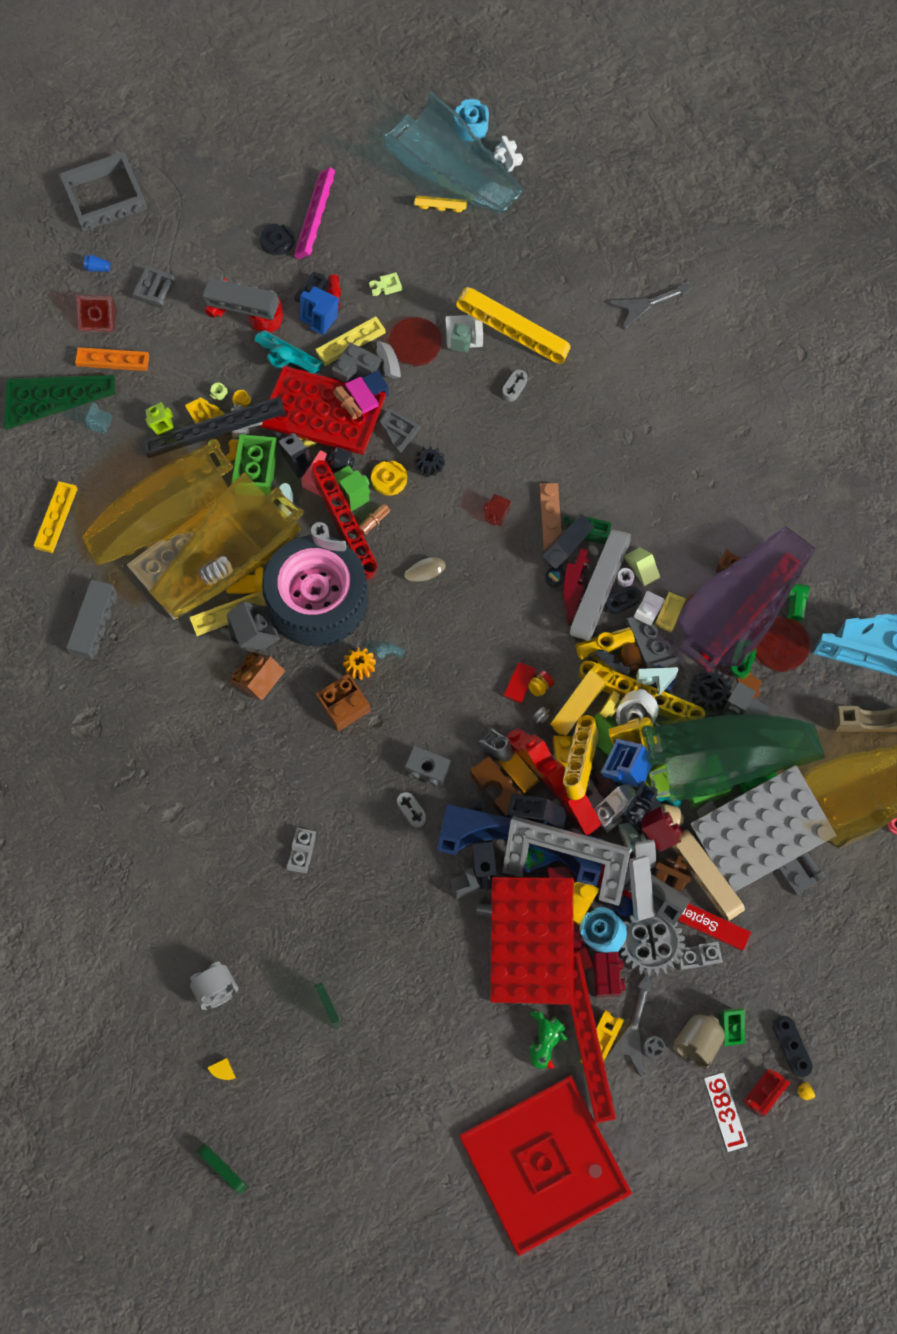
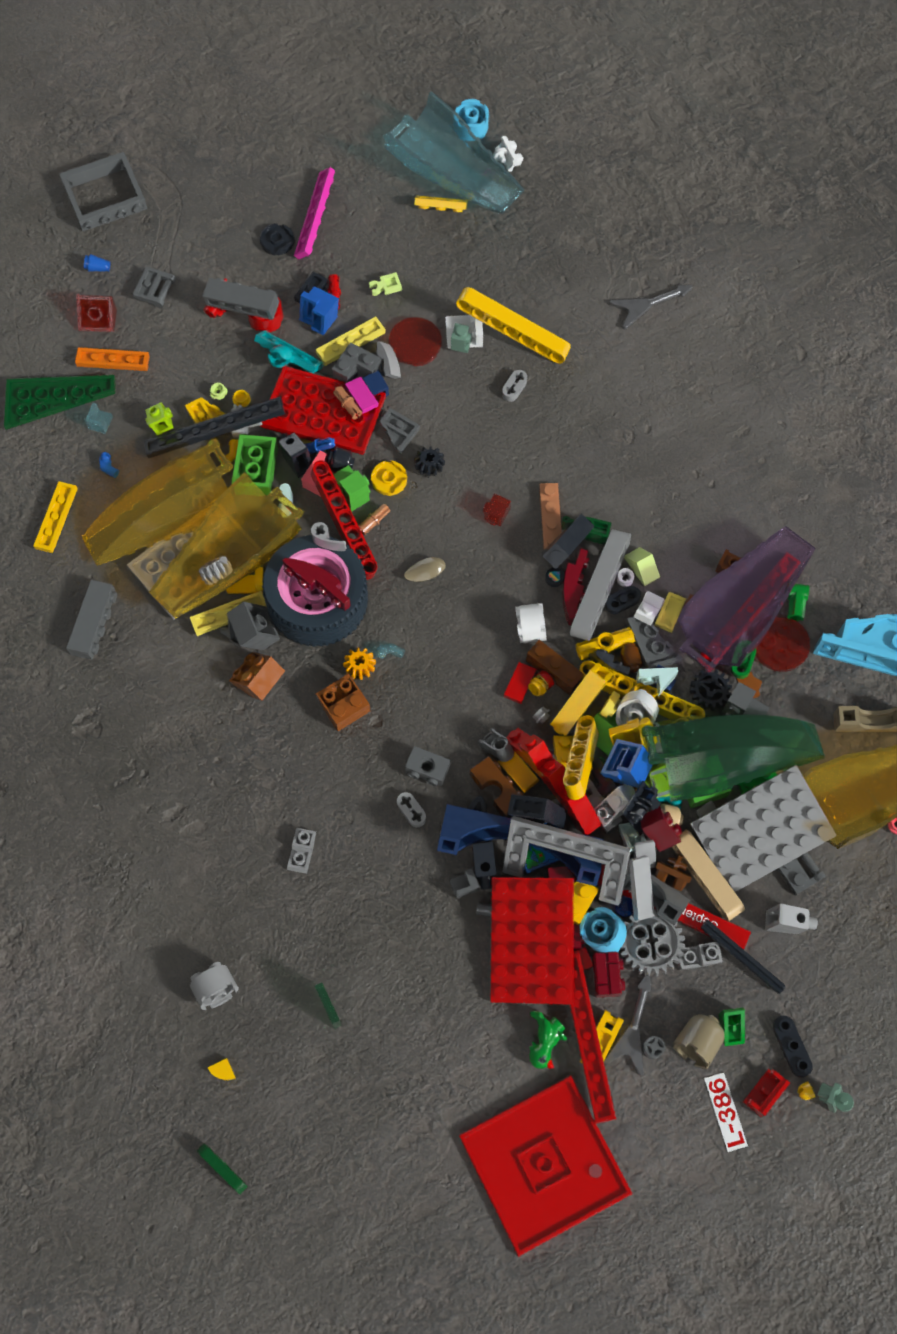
none -> blue arm [99,452,119,478]
none -> dark red slope [282,558,351,611]
none -> blue axle [304,437,335,454]
none -> white brick [515,603,547,643]
none -> reddish brown arch [526,639,584,696]
none -> black axle [701,920,785,994]
none -> light grey torso [765,904,818,934]
none -> sand green hips [818,1083,854,1113]

